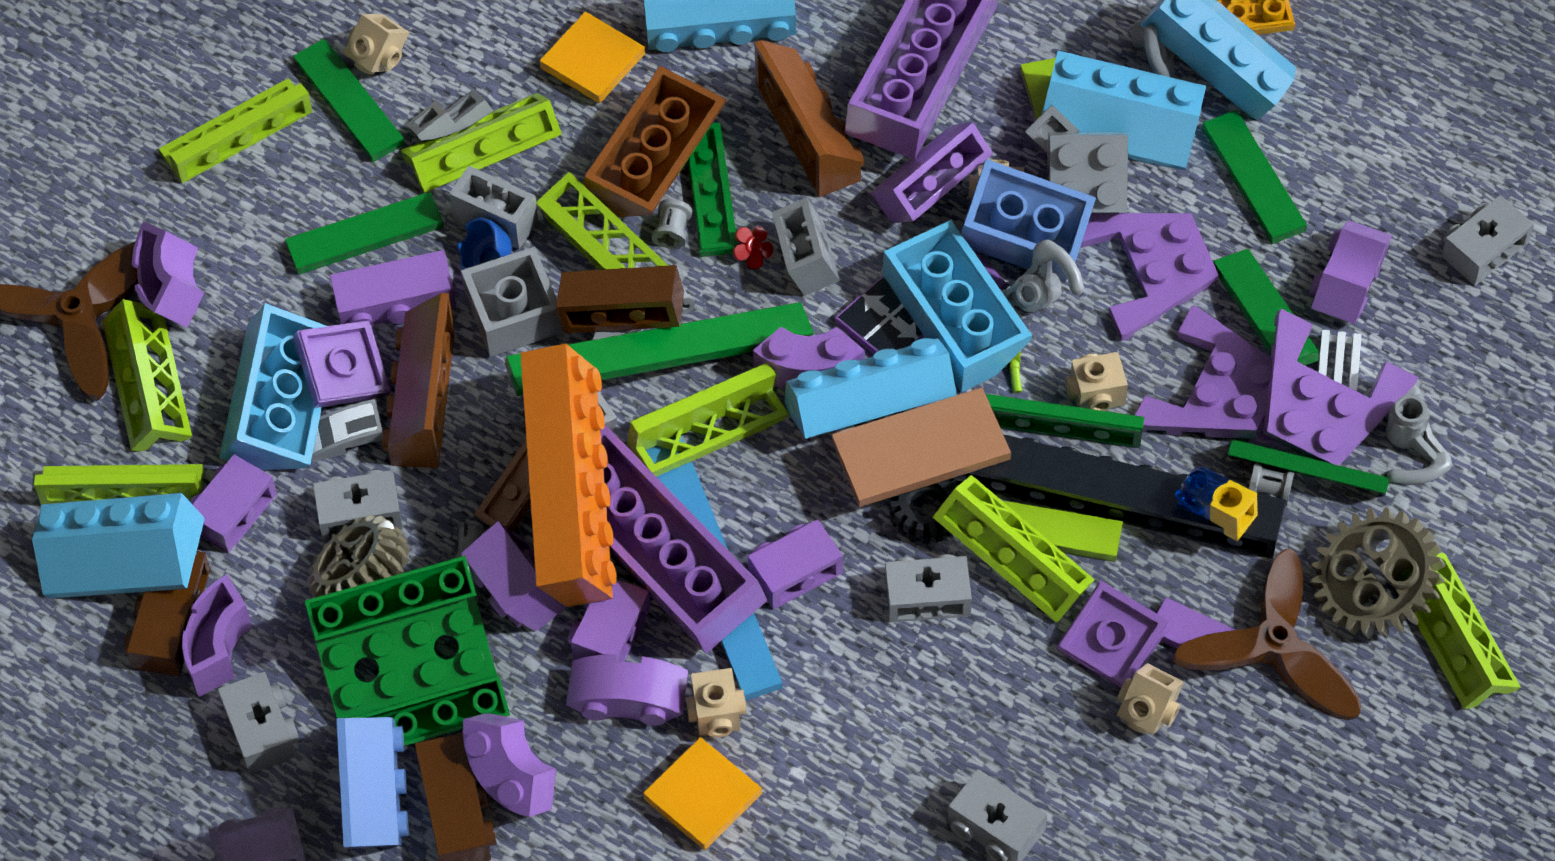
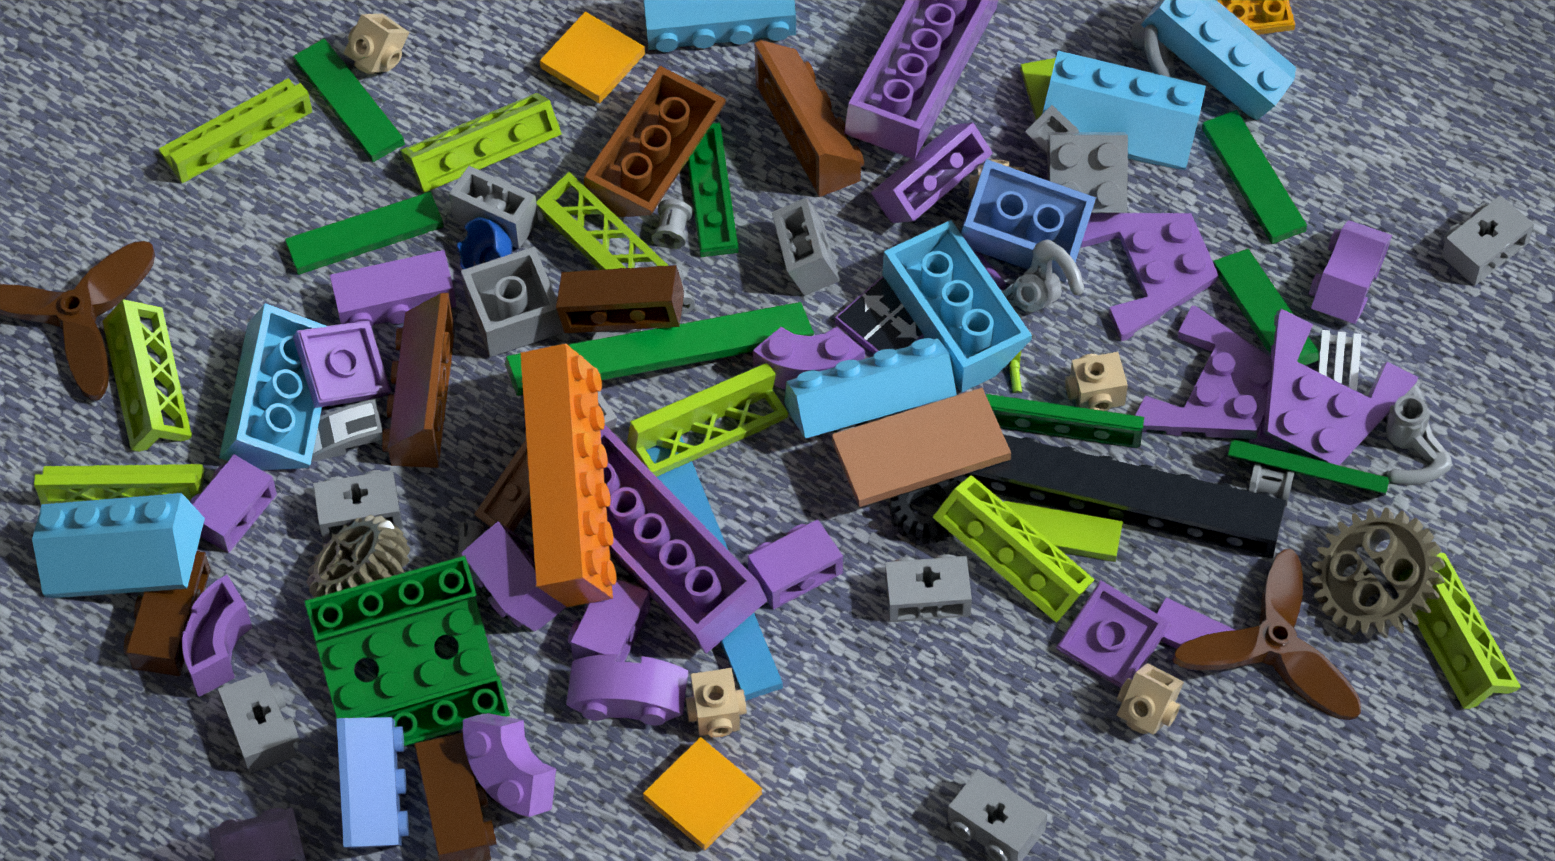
medium lavender brick [132,221,204,328] -> none
light grey slope [406,89,493,141] -> none
red plant [732,226,774,269] -> none
leg [1175,466,1258,541] -> none

